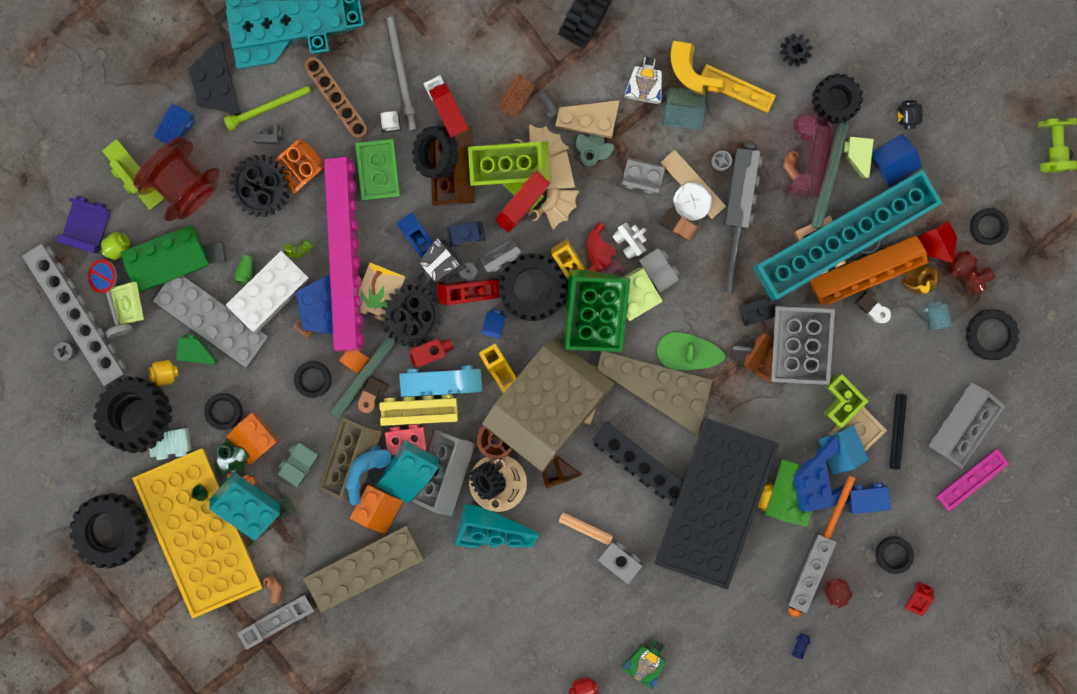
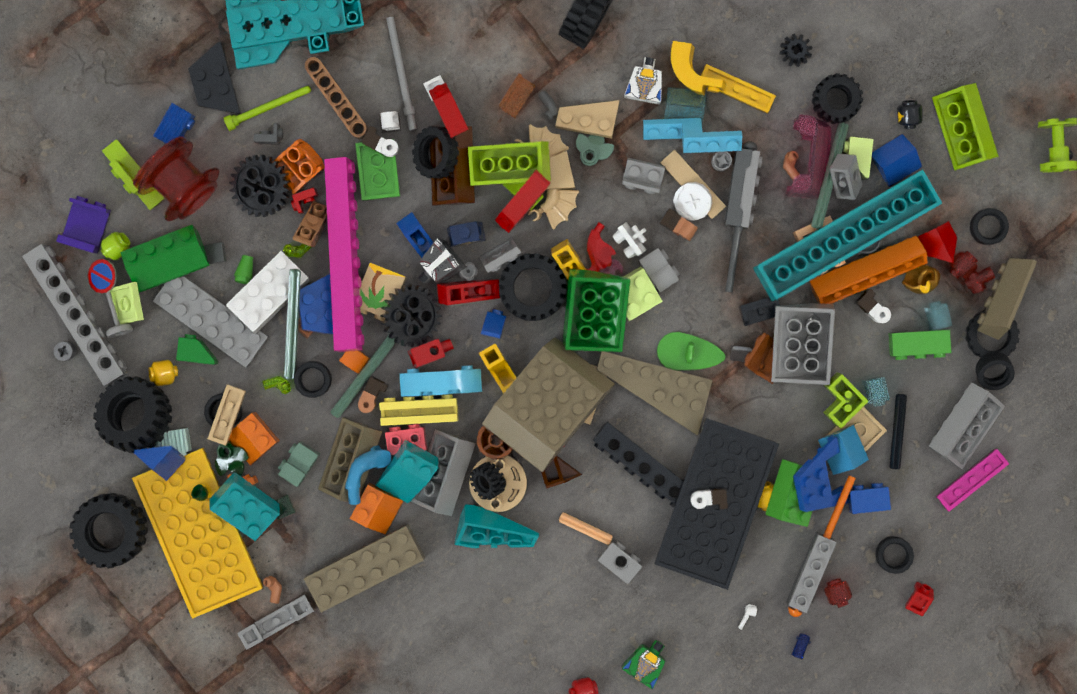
none -> blue slope [134,446,185,481]
none -> tan plate [208,384,246,446]
none -> clear neon green arm [262,376,291,394]
none -> axle [284,269,301,379]
none -> red bracket [291,187,318,214]
none -> medium nougat slope [293,201,327,247]
none -> leg [361,126,399,157]
none -> medium azure bracket [643,118,742,153]
none -> leg [690,488,728,509]
none -> white hand [738,604,757,630]
none -> light grey brick [830,154,863,200]
none -> clear light blue brick [863,377,890,407]
none -> bright green brick [888,330,951,360]
none -> lime slope [932,83,999,171]
none -> black tyre [975,352,1015,390]
none -> dark tan slope [977,258,1037,340]

